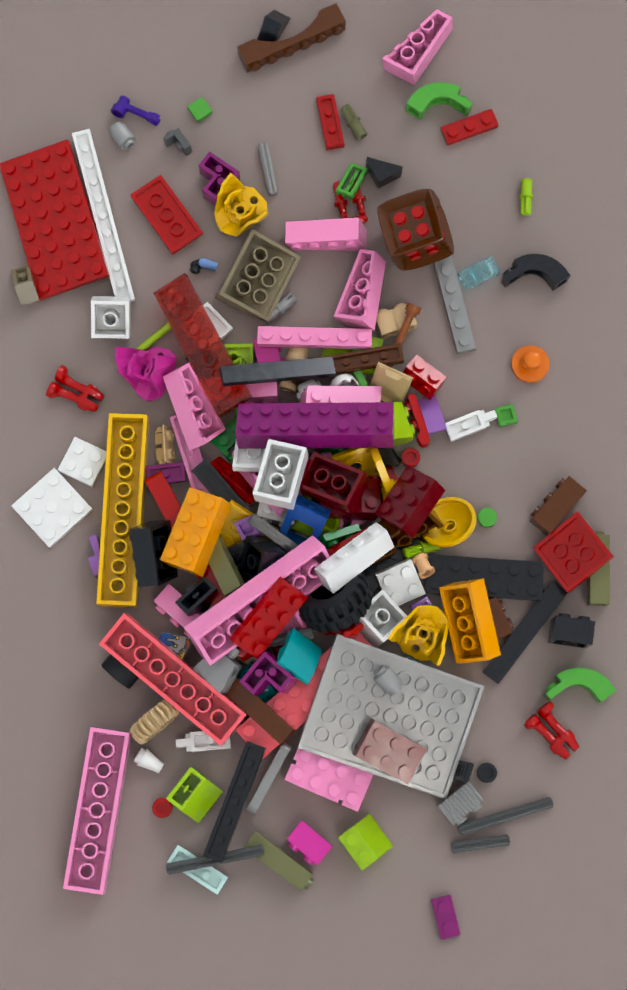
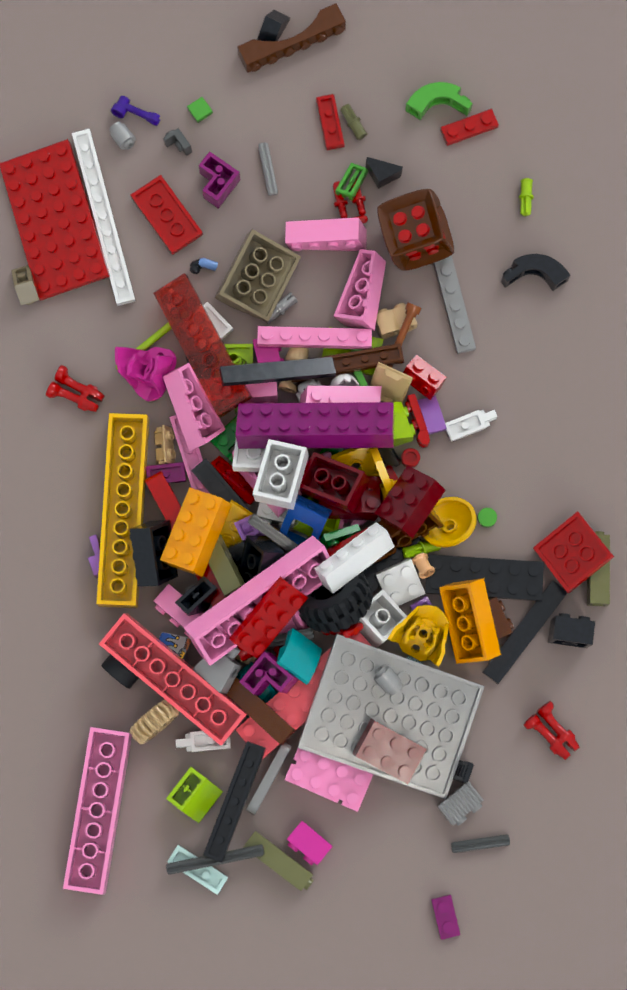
white plate [11,468,93,548] -> none
white plate [58,437,106,488] -> none
white brick [91,296,131,339] -> none
white cone [134,747,164,773] -> none
red tile [152,798,173,818] -> none
yellow piece [214,173,270,237] -> none
lime slope [338,814,393,870] -> none
bright pink wedge [382,10,453,86] -> none
clear light blue slope [457,256,501,290] -> none
dark grey axle [458,797,553,835] -> none
black tile [477,763,497,783] -> none
bright green tile [494,404,518,428] -> none
orange plate [511,345,549,383] -> none
reddish brown brick [530,476,587,536] -> none
bright green arch [543,668,617,703] -> none

